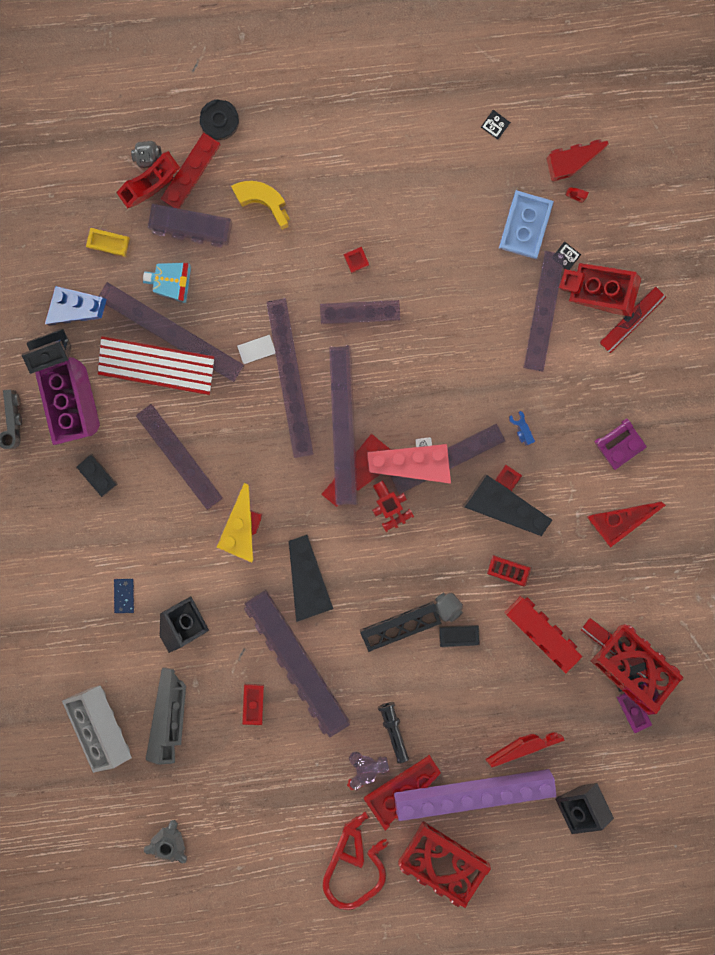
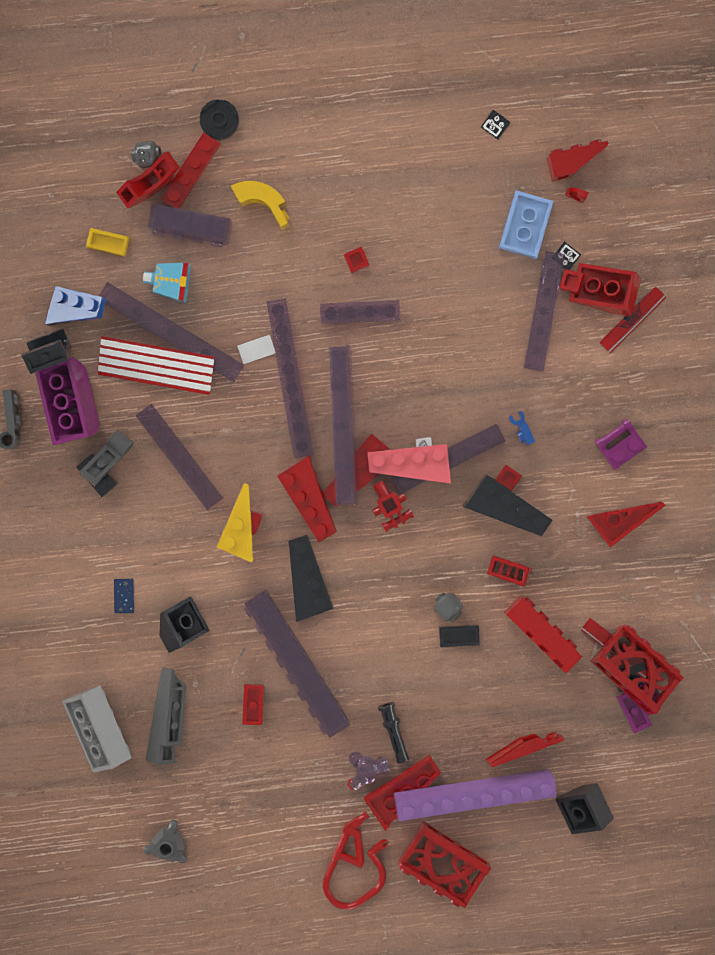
black fence [360,601,442,652] -> none
none -> dark grey plate [79,430,134,487]
none -> red wing [277,455,337,543]

